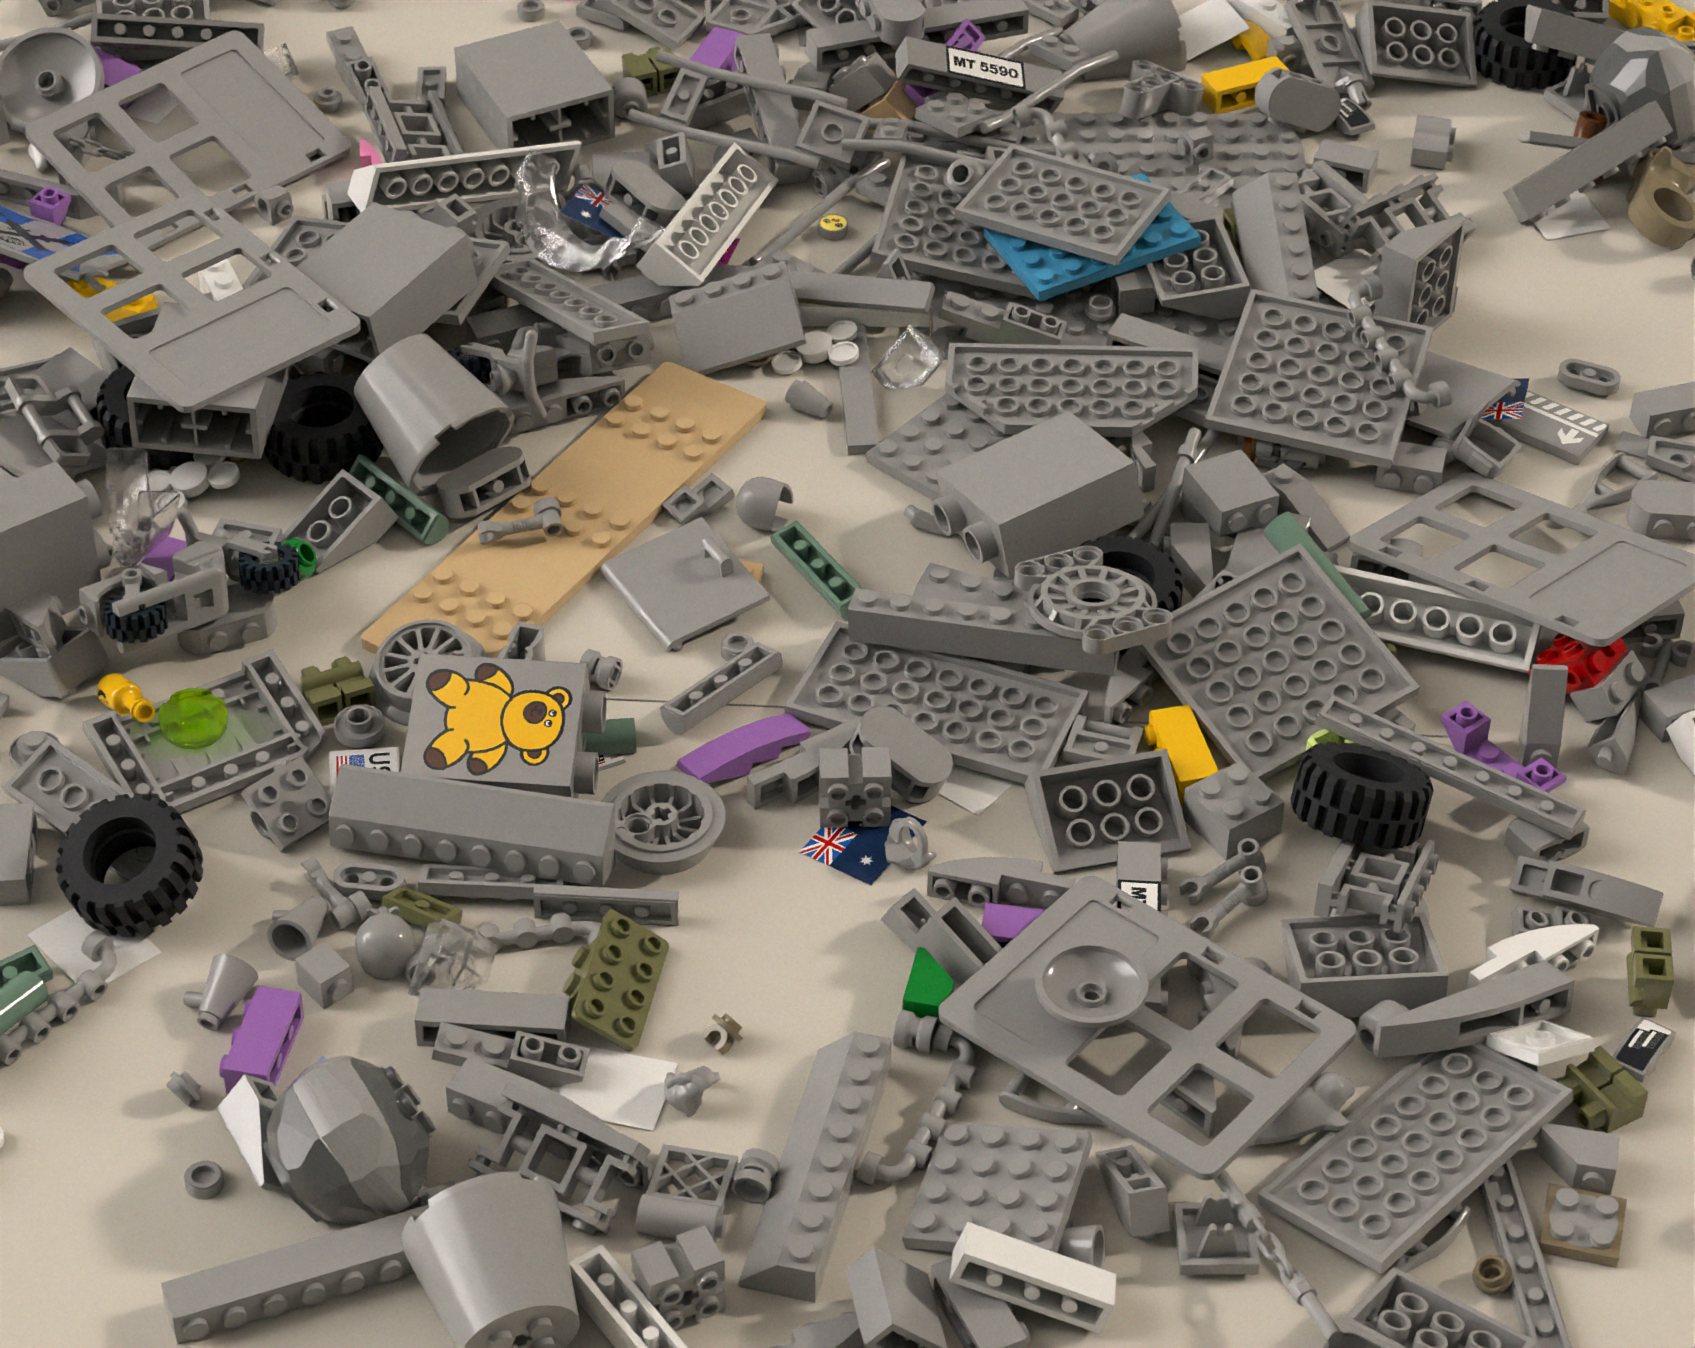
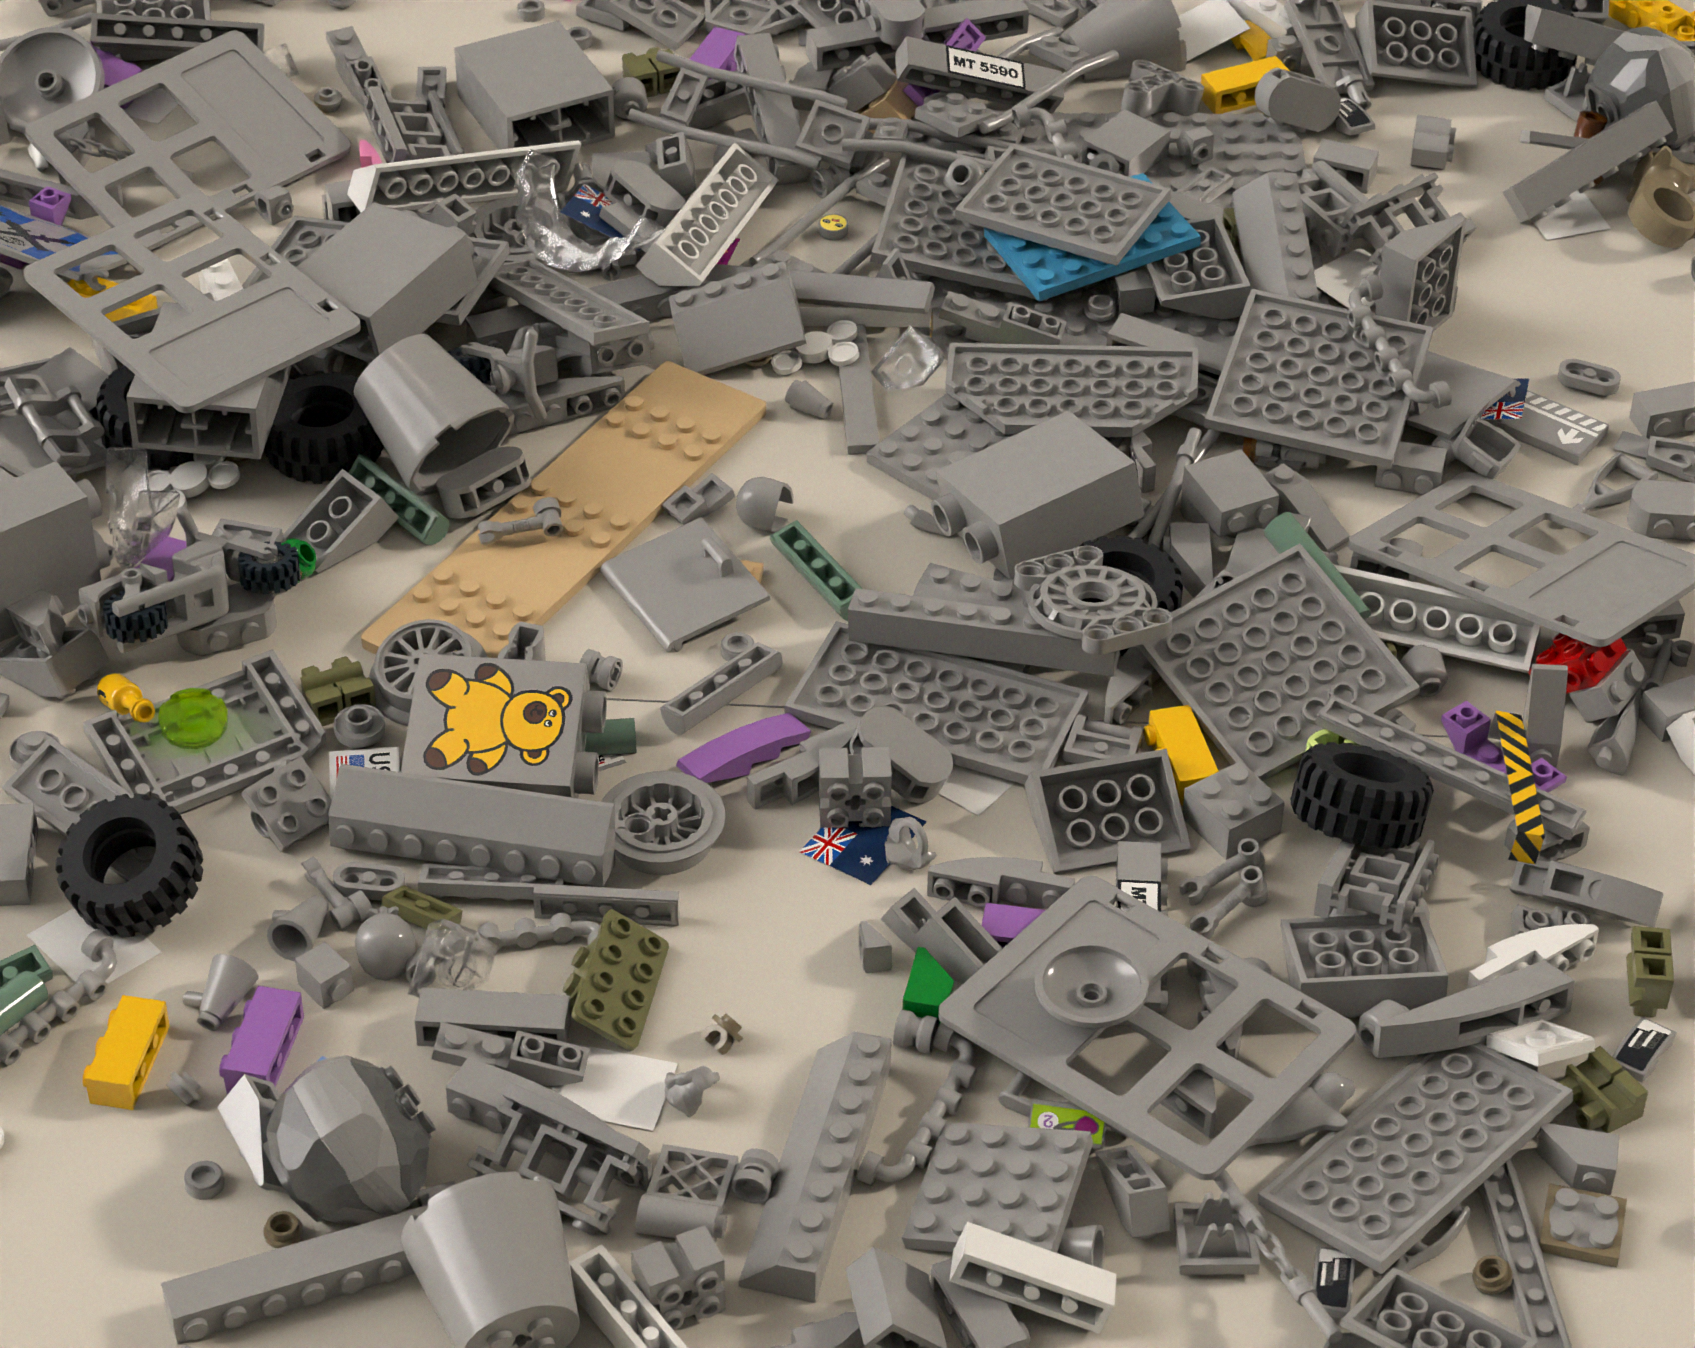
none -> yellow brick [82,995,170,1110]
none -> dark tan plate [263,1211,303,1249]
none -> light grey slope [859,921,892,973]
none -> slope [1028,1098,1107,1149]
none -> light grey brick [1081,109,1171,177]
none -> slope [1312,1246,1355,1318]
none -> light grey head [1400,645,1448,697]
none -> sticker [1488,710,1545,864]

